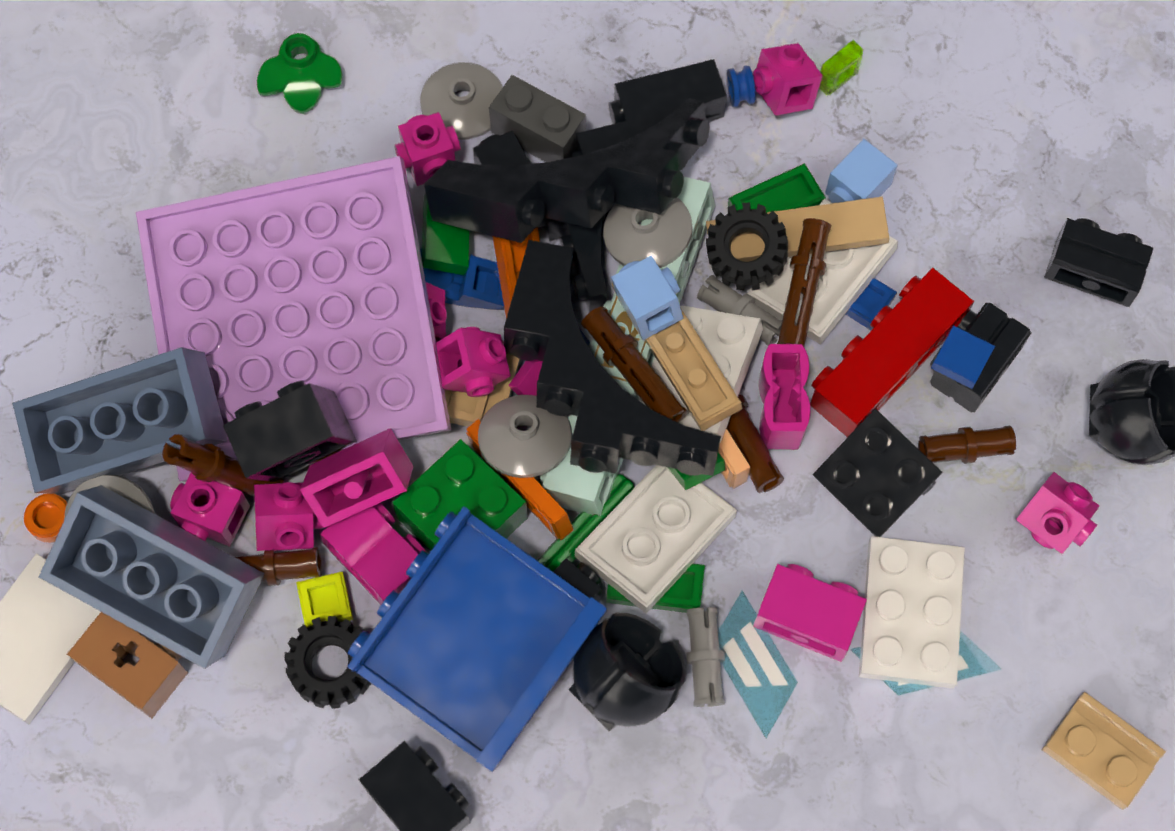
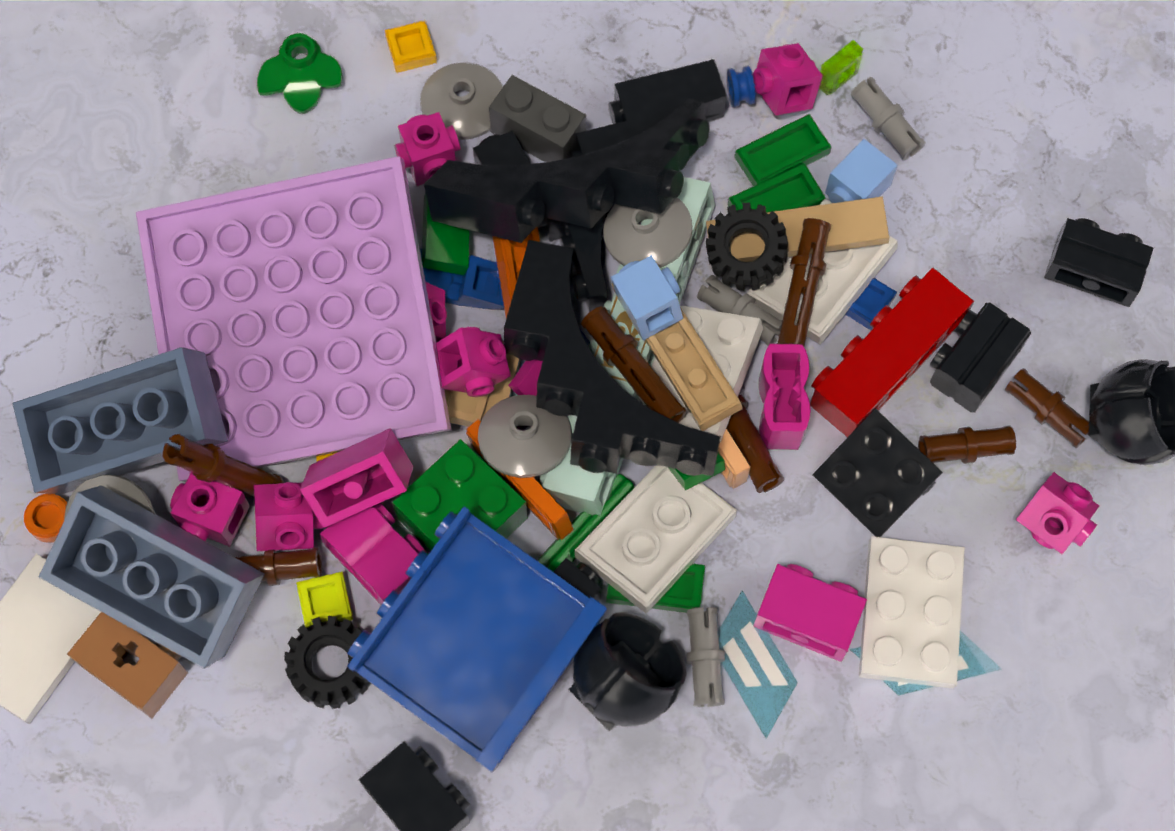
black brick [223,381,357,482] -> none
blue tile [931,325,995,389] -> none
tan plate [1042,692,1166,810] -> none
none -> yellow tile [384,20,437,73]
none -> green tile [734,114,832,186]
none -> light grey pin [851,77,925,160]
none -> reddish brown pin [1005,368,1089,448]

